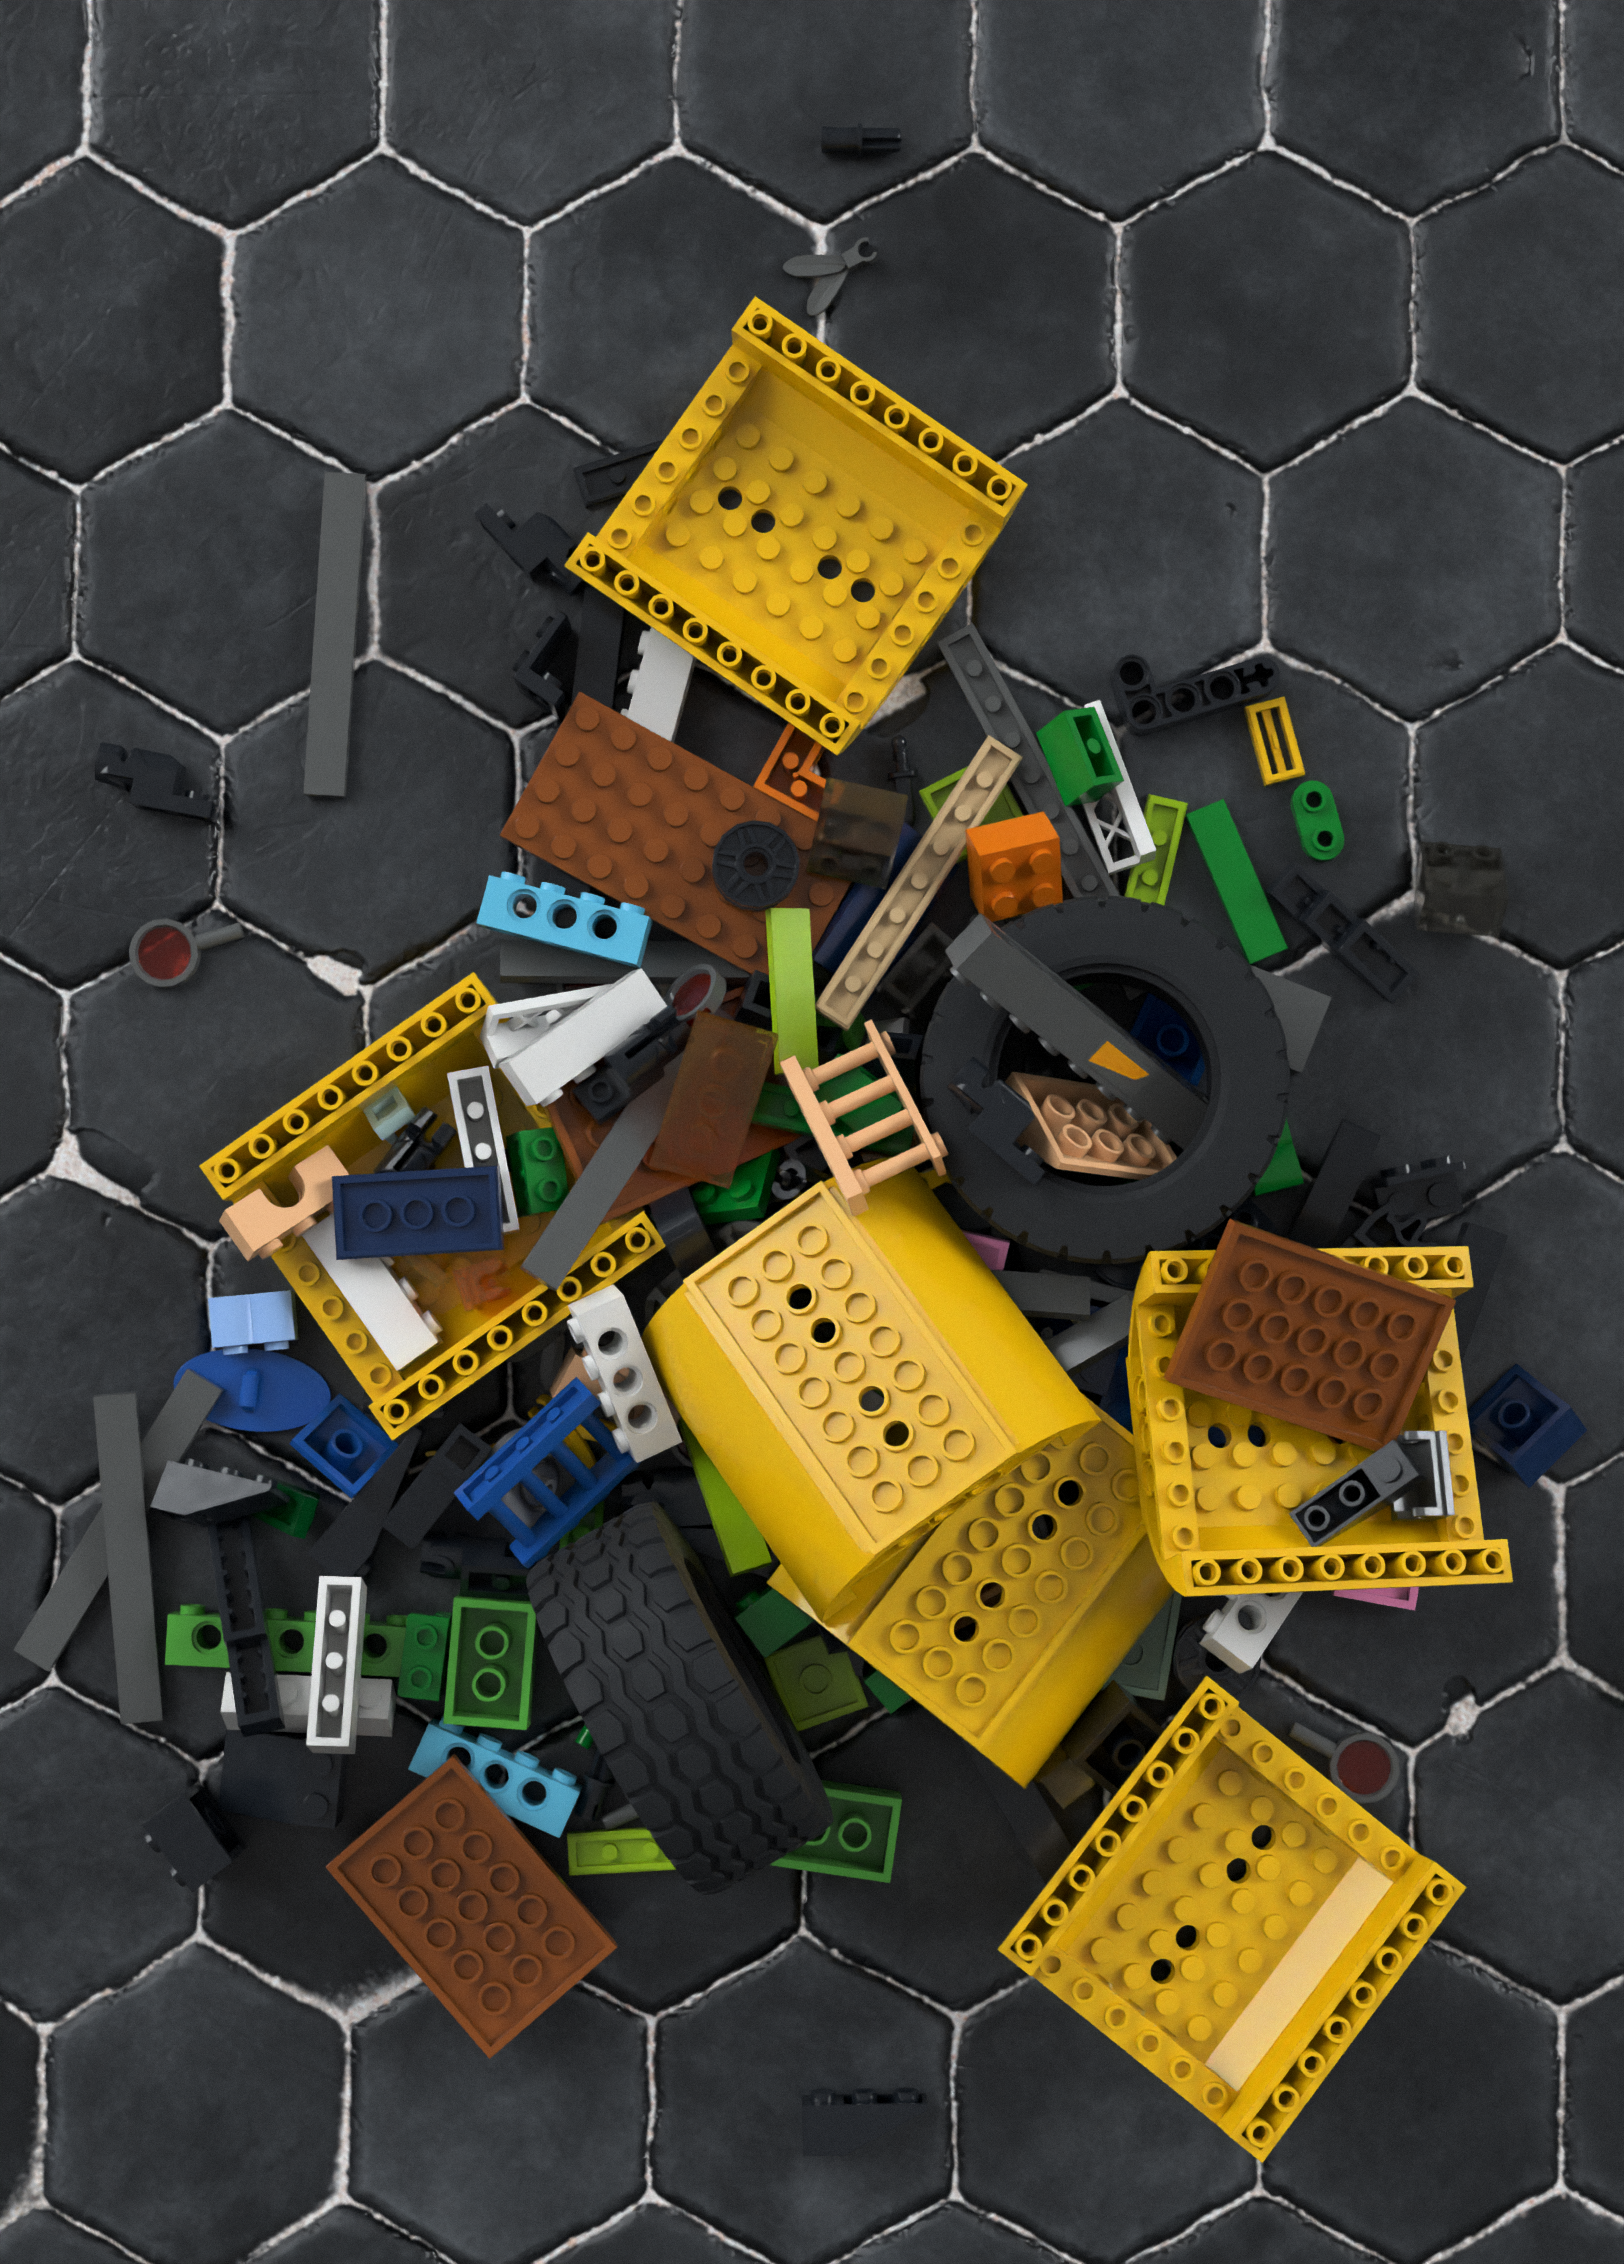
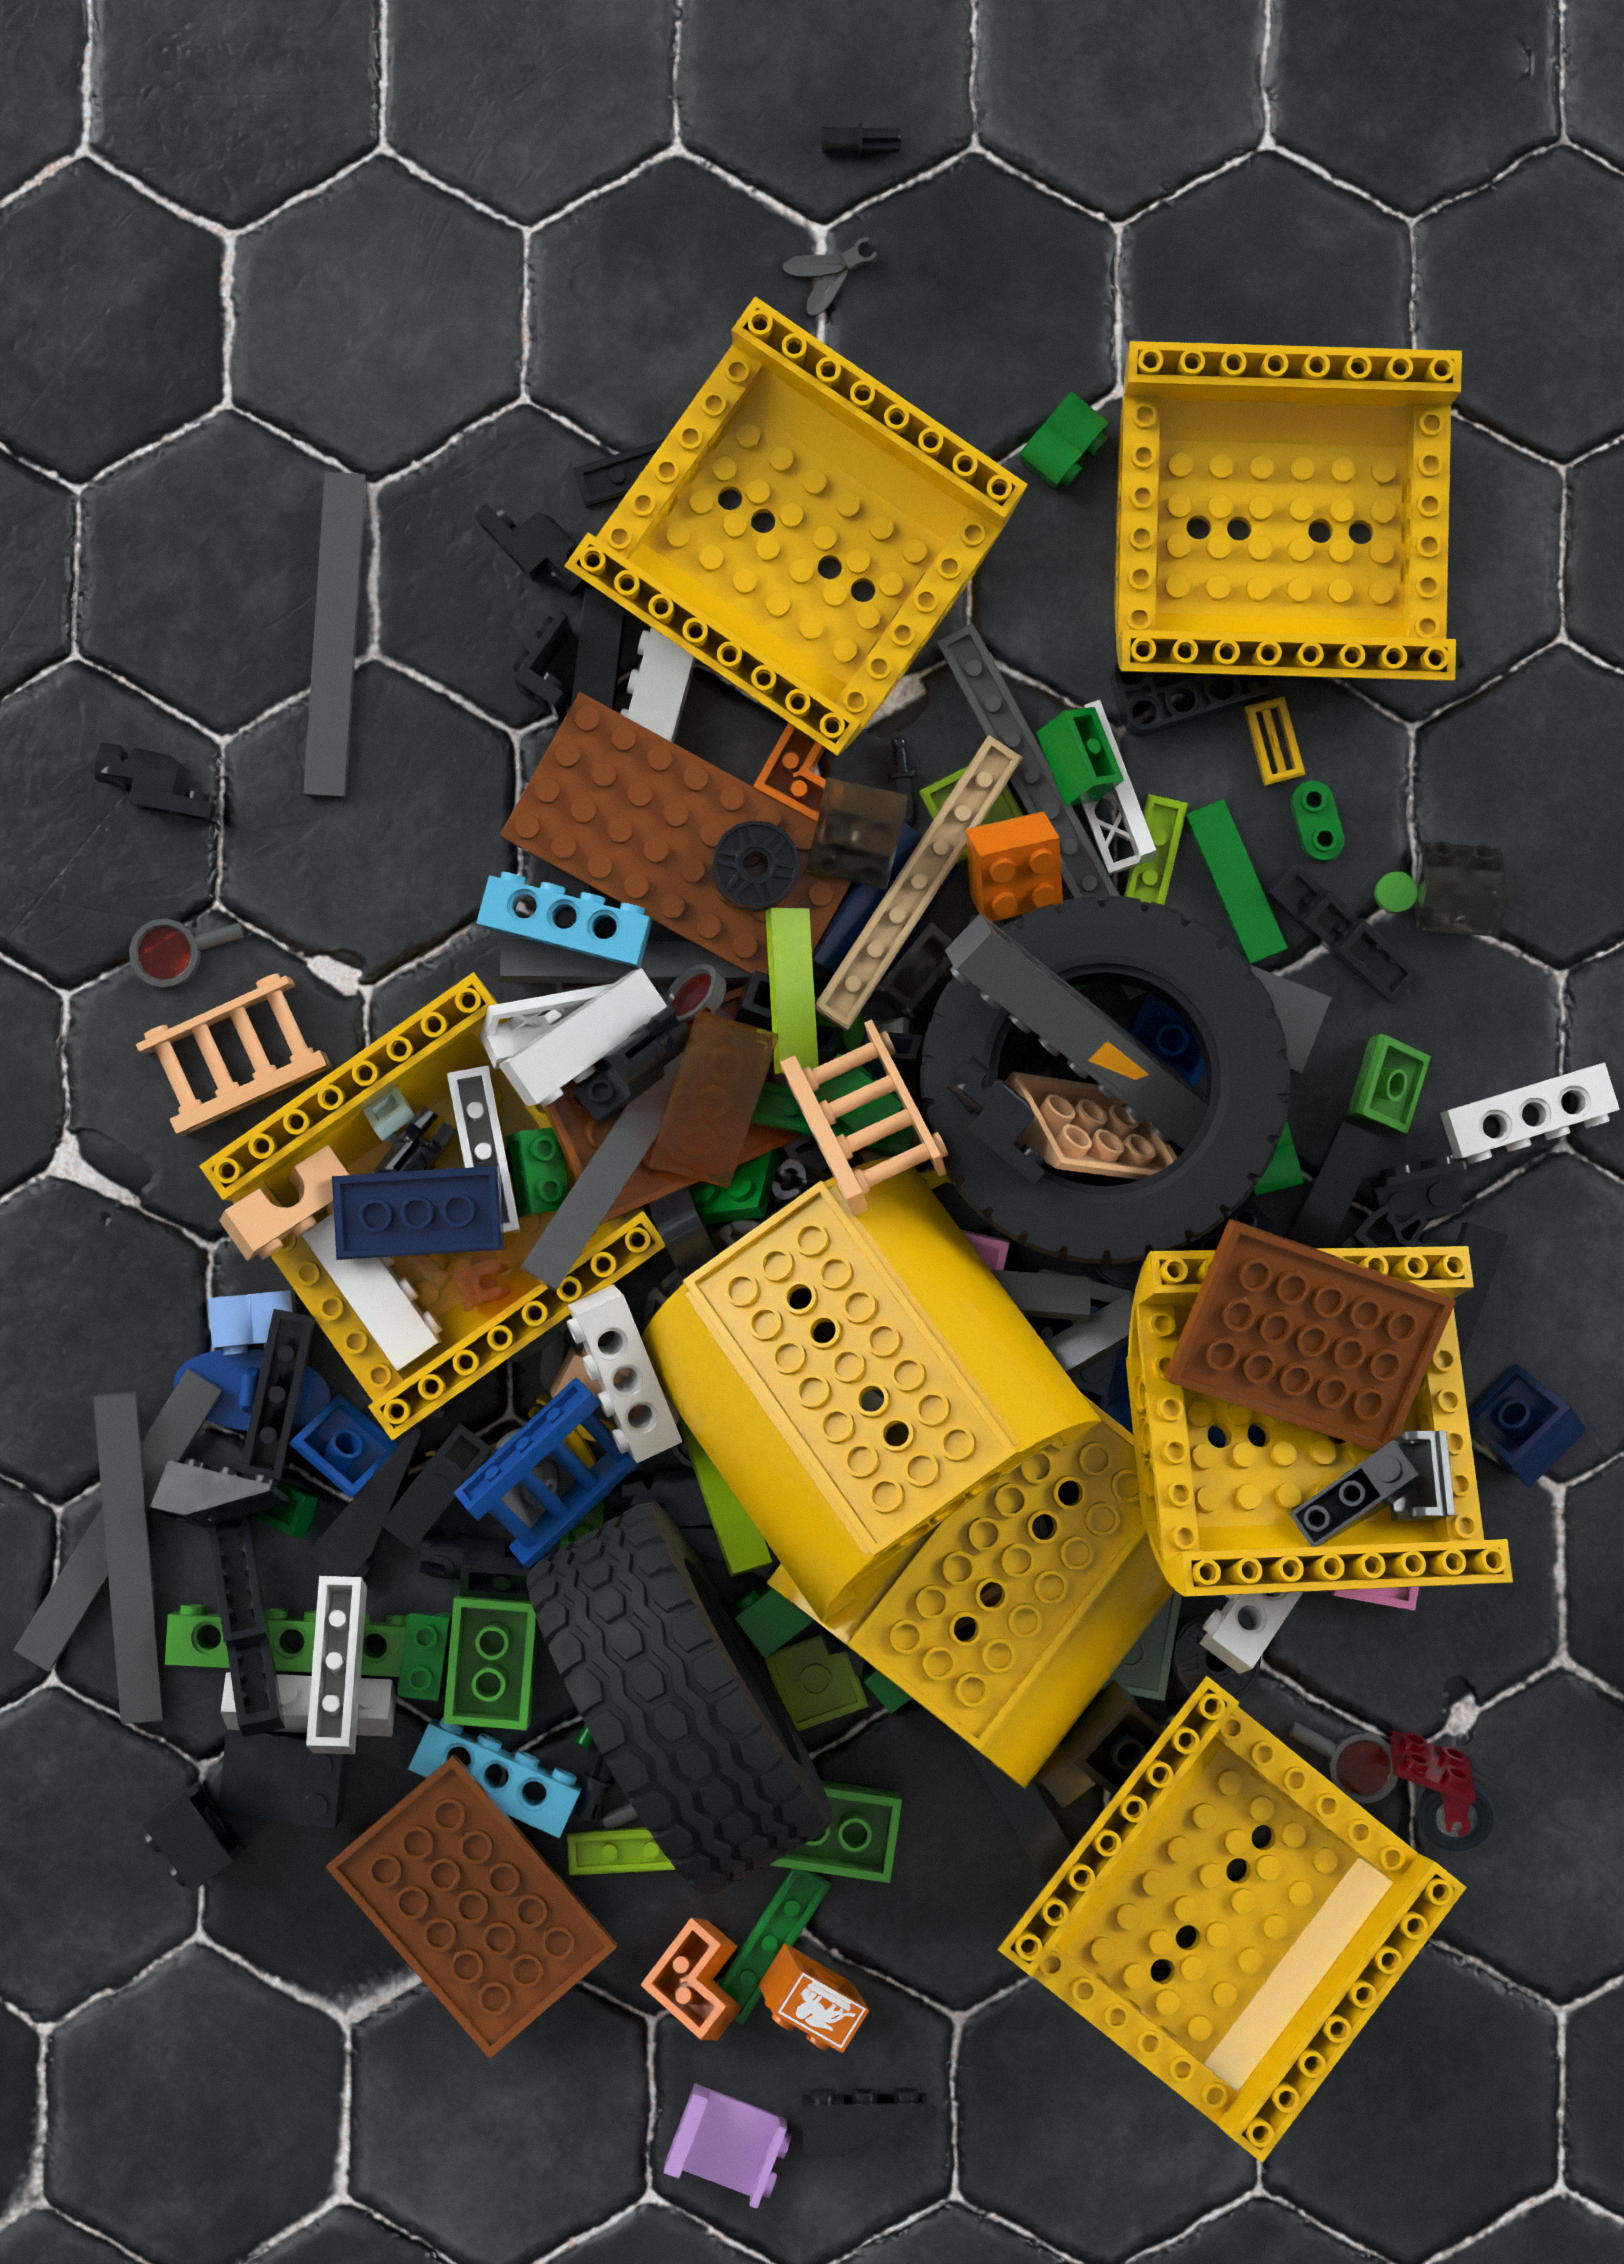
none -> light nougat fence [136,973,333,1136]
none -> black slope [239,1309,316,1480]
none -> orange brick [641,1918,742,2041]
none -> lavender panel [663,2083,792,2208]
none -> green tile [718,1868,832,2025]
none -> orange brick [758,1943,869,2053]
none -> green brick [1018,392,1109,491]
none -> yellow slope [1114,341,1462,681]
none -> bright green slope [1346,1034,1431,1134]
none -> bright green tile [1374,872,1417,914]
none -> dark red plate [1389,1730,1494,1851]
none -> white brick [1440,1063,1620,1164]

